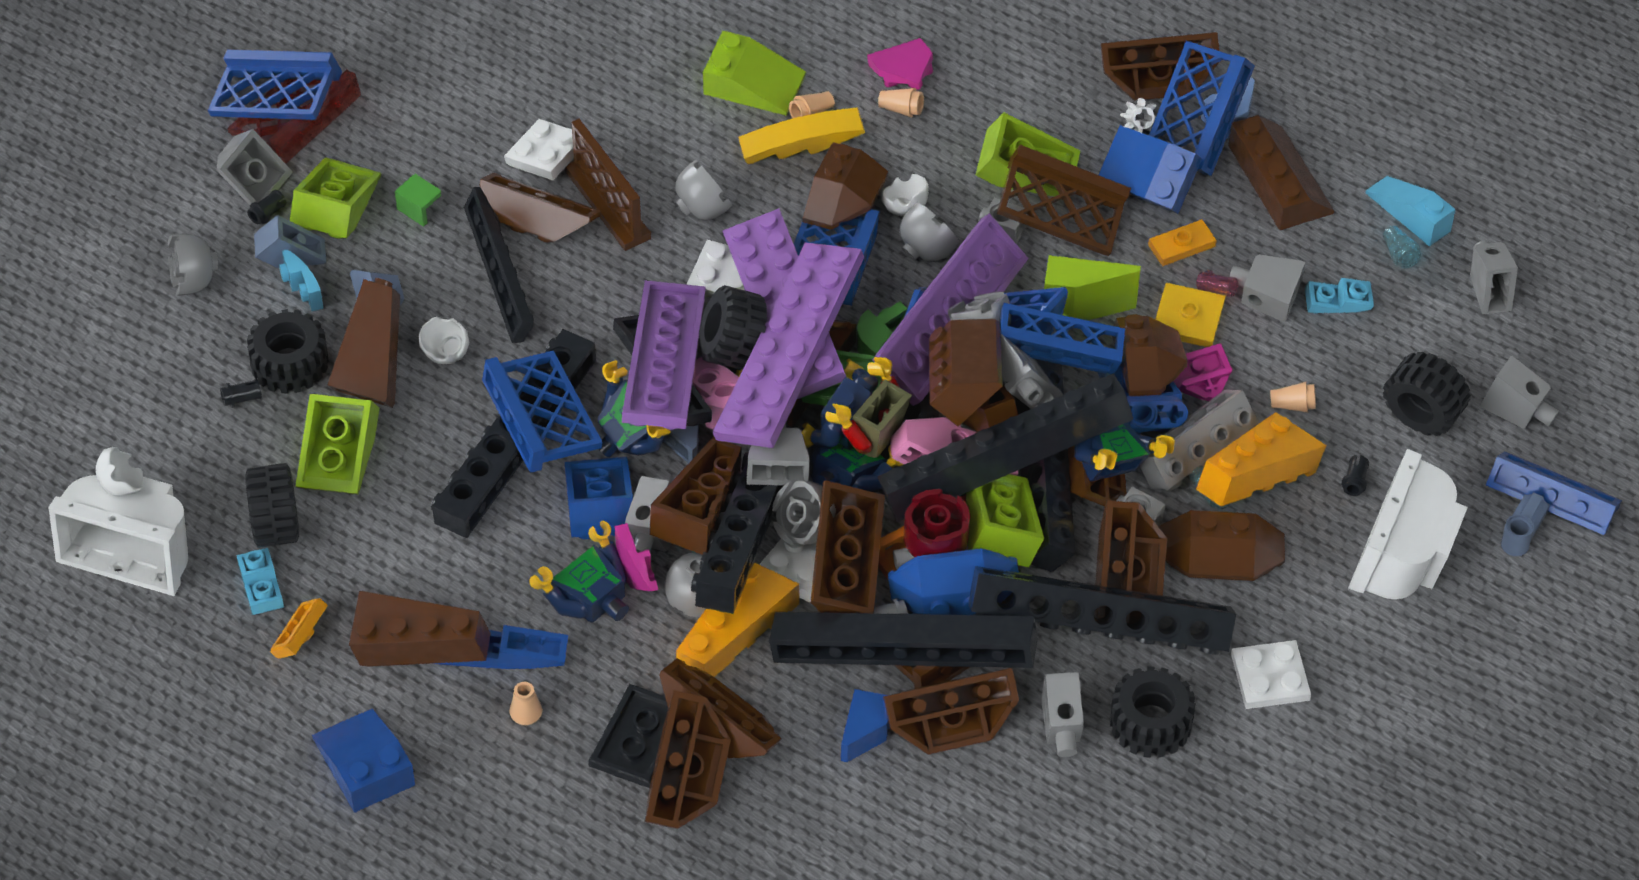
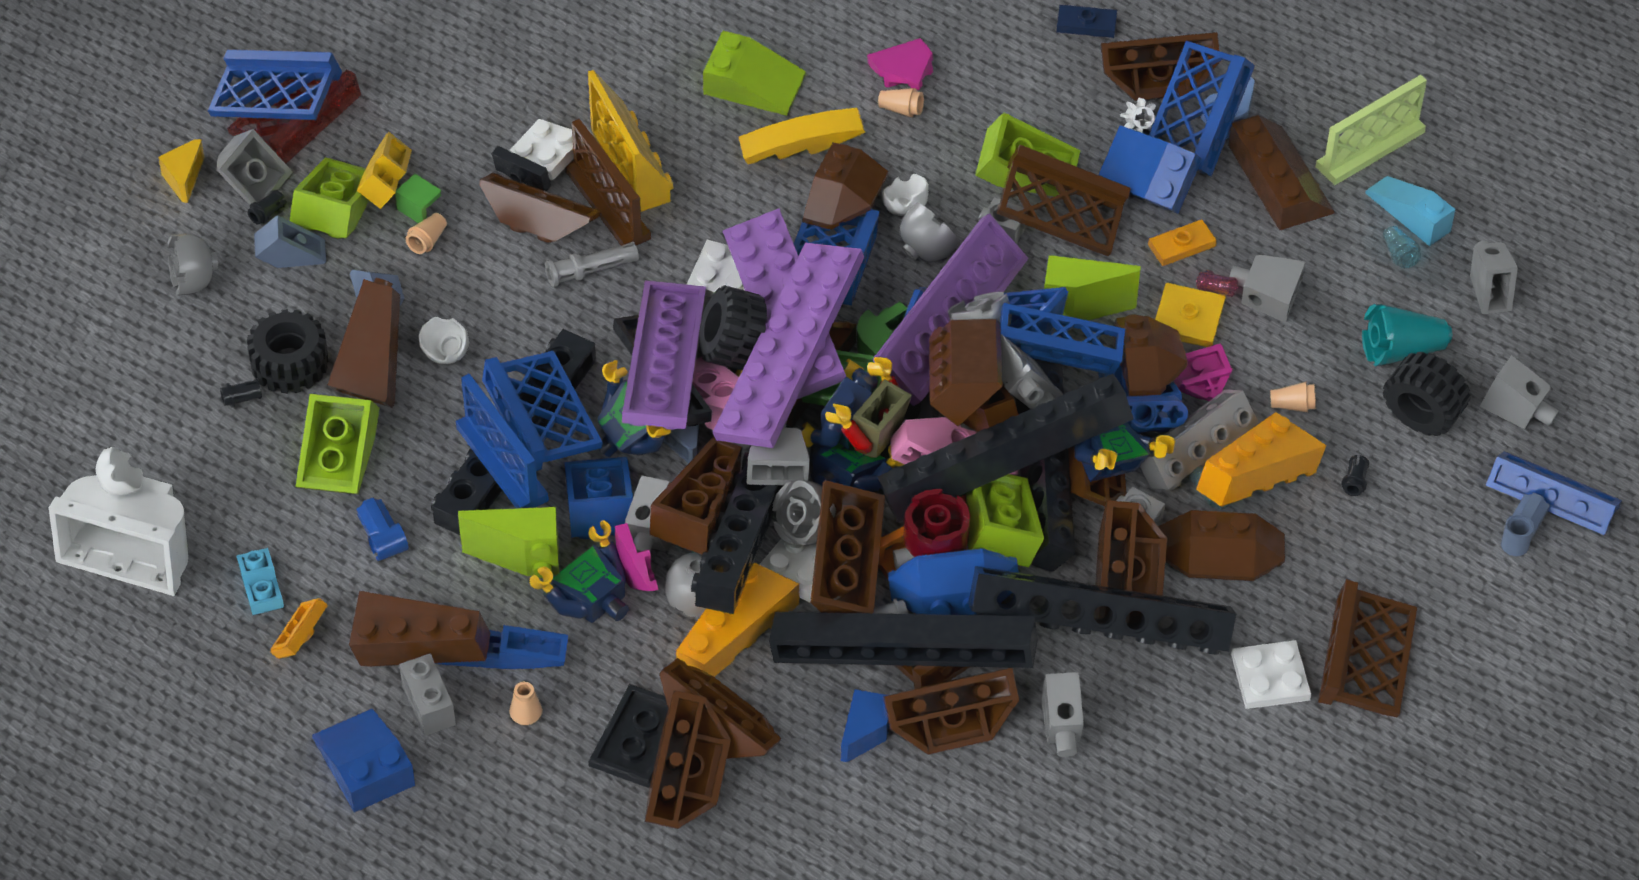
black tyre [245,463,299,548] -> none
medium azure slope [279,250,323,311] -> none
black plate [464,187,534,343] -> none
light grey cylinder [675,160,733,220] -> none
light nougat cone [789,91,835,118] -> none
black tyre [1110,666,1196,758] -> none
medium azure slope [1305,278,1374,313] -> none
white container [1348,449,1468,599] -> none
none -> yellow slope [158,139,205,203]
none -> blue piece [356,497,409,561]
none -> yellow slope [357,132,412,209]
none -> light grey brick [399,654,456,736]
none -> light nougat cone [406,213,447,254]
none -> blue fence [456,373,549,509]
none -> lime slope [458,507,559,578]
none -> black plate [491,146,551,192]
none -> light grey pin [545,242,639,287]
none -> yellow slope [588,70,673,212]
none -> dark blue plate [1056,4,1117,38]
none -> yellowish green fence [1315,75,1427,185]
none -> reddish brown fence [1318,579,1417,718]
none -> teal cone [1362,304,1453,366]

